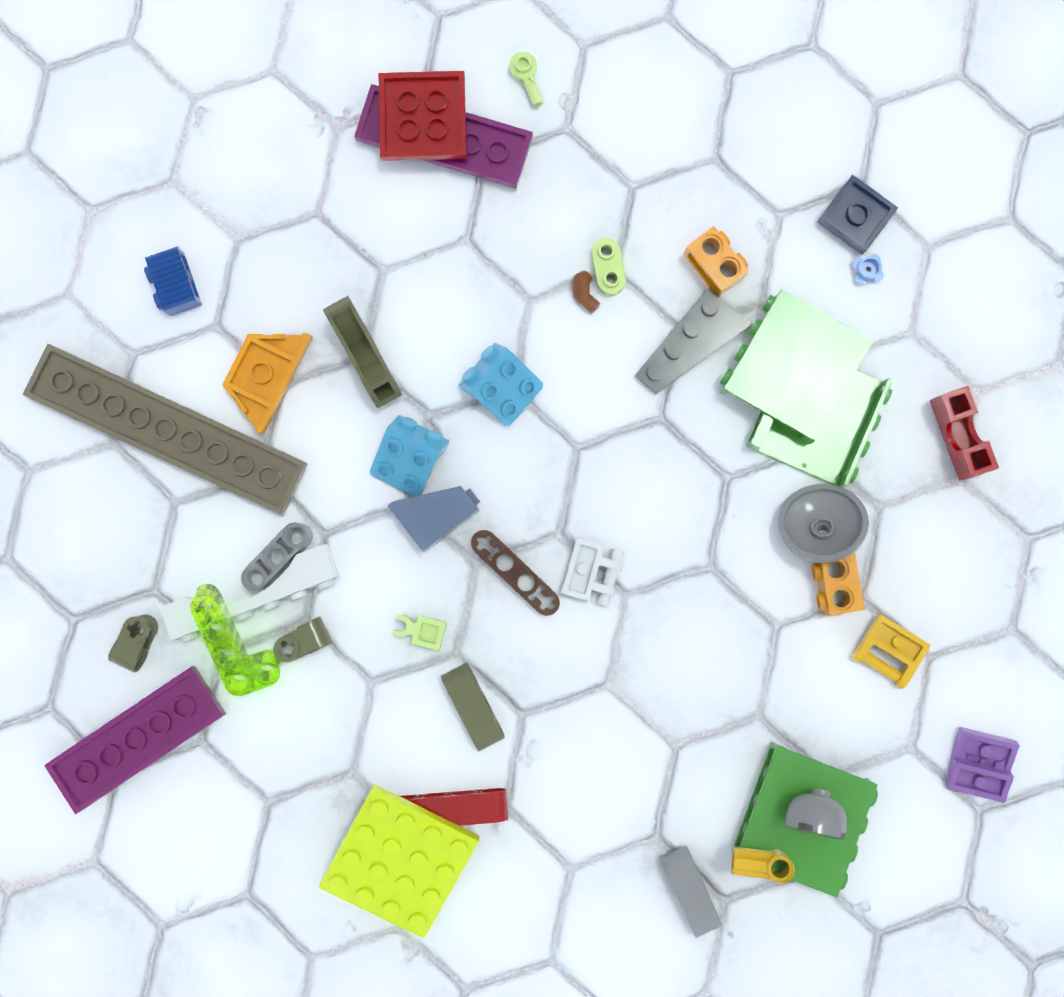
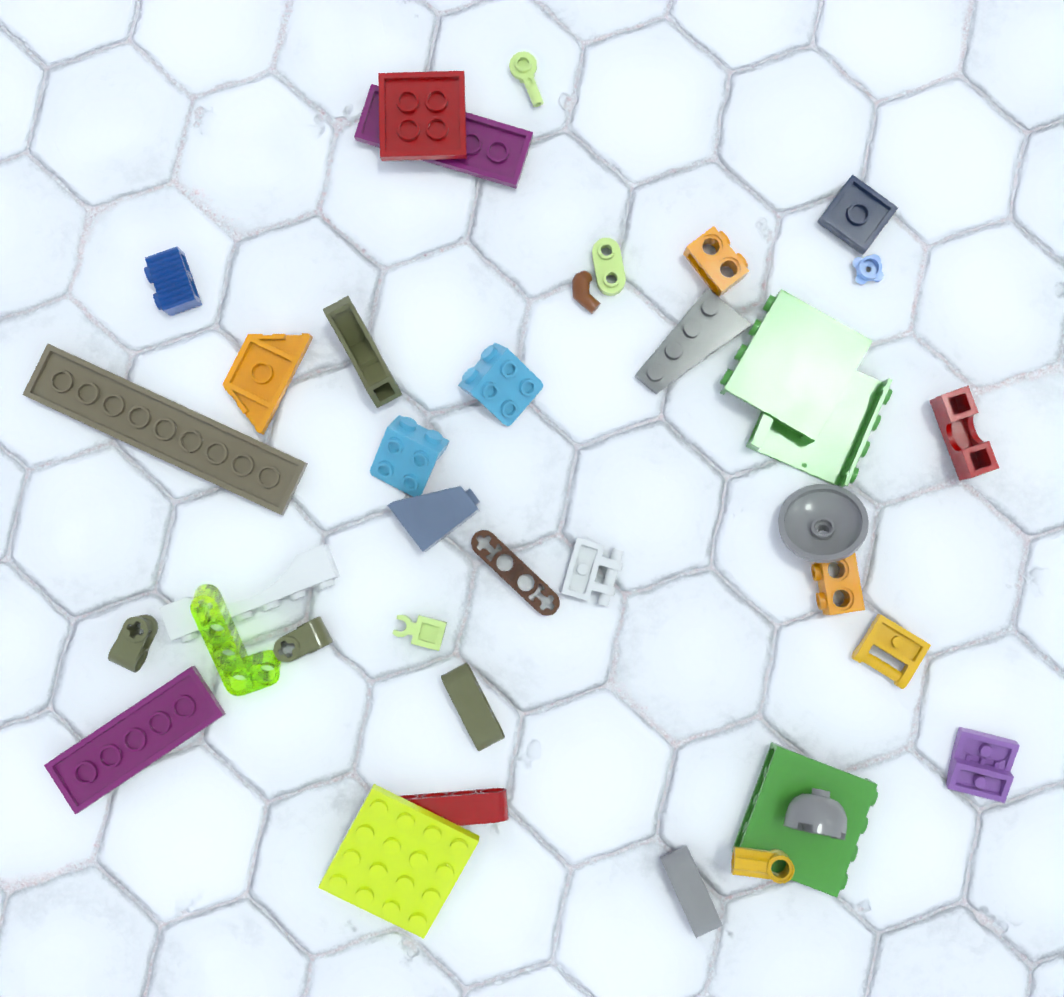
light grey beam [241,522,313,591] -> none

